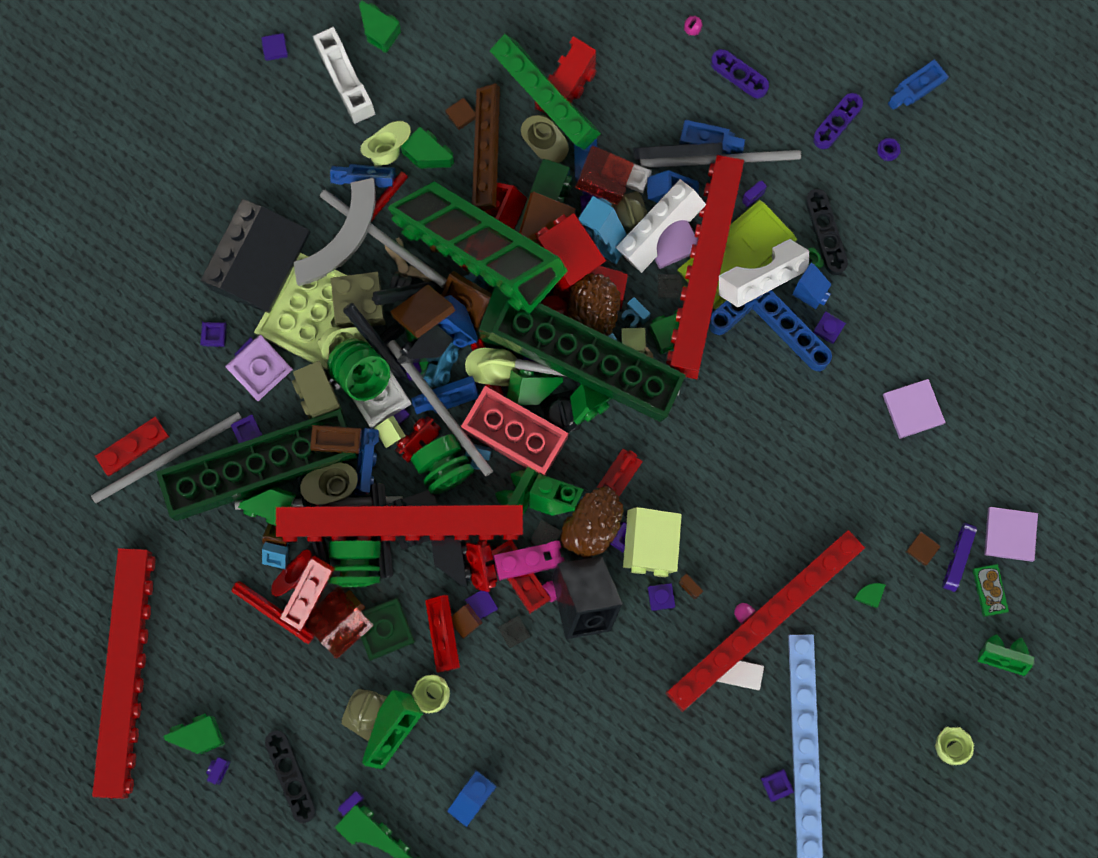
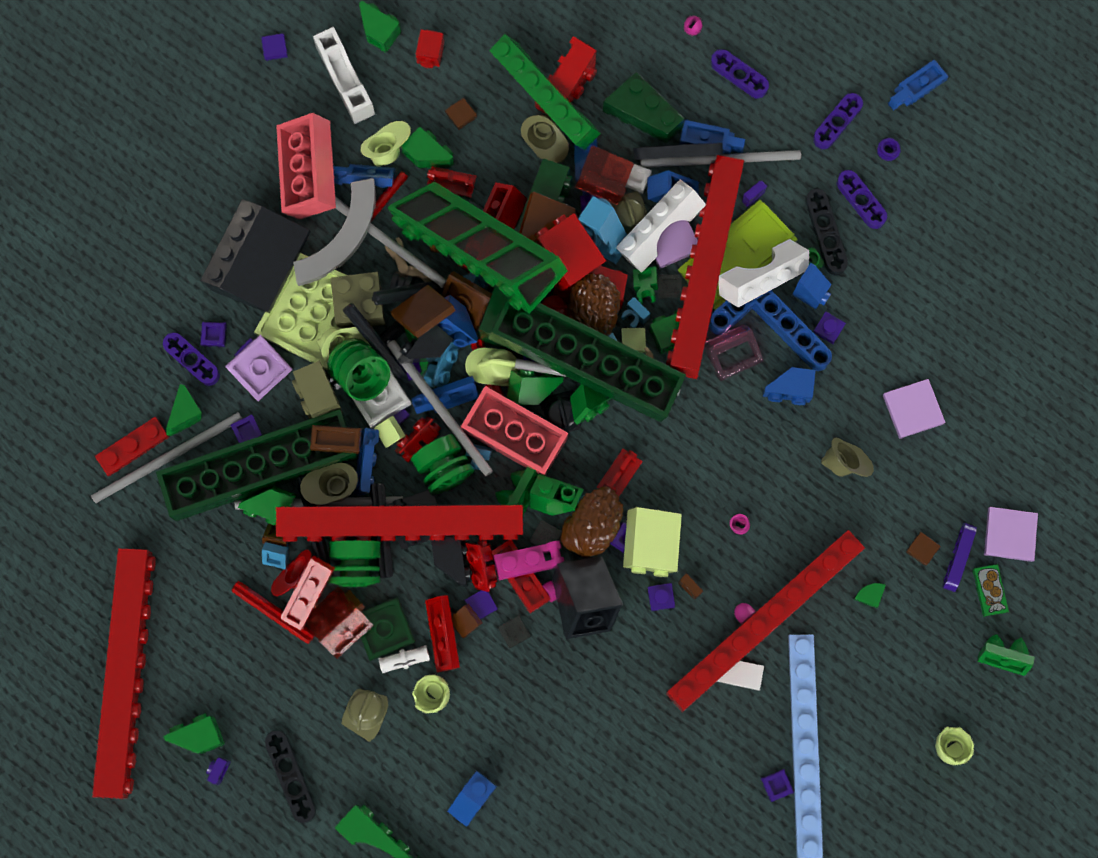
dark purple tile [338,792,364,816] -> none
green slope [362,690,423,769] -> none
reddish brown tile [472,83,500,211] -> none
none -> dark purple beam [163,333,220,386]
none -> green slope [166,384,202,436]
none -> coral brick [276,113,336,219]
none -> white pin [379,645,430,673]
none -> red brick [416,29,444,68]
none -> red hinge [427,166,477,198]
none -> dark green wedge [603,72,684,143]
none -> green plate [633,266,658,304]
none -> clear pink tile [704,324,763,381]
none -> dark pink hinge [730,514,750,535]
none -> blue slope [762,367,816,405]
none -> olive piece [821,437,874,477]
none -> dark purple beam [837,170,887,229]

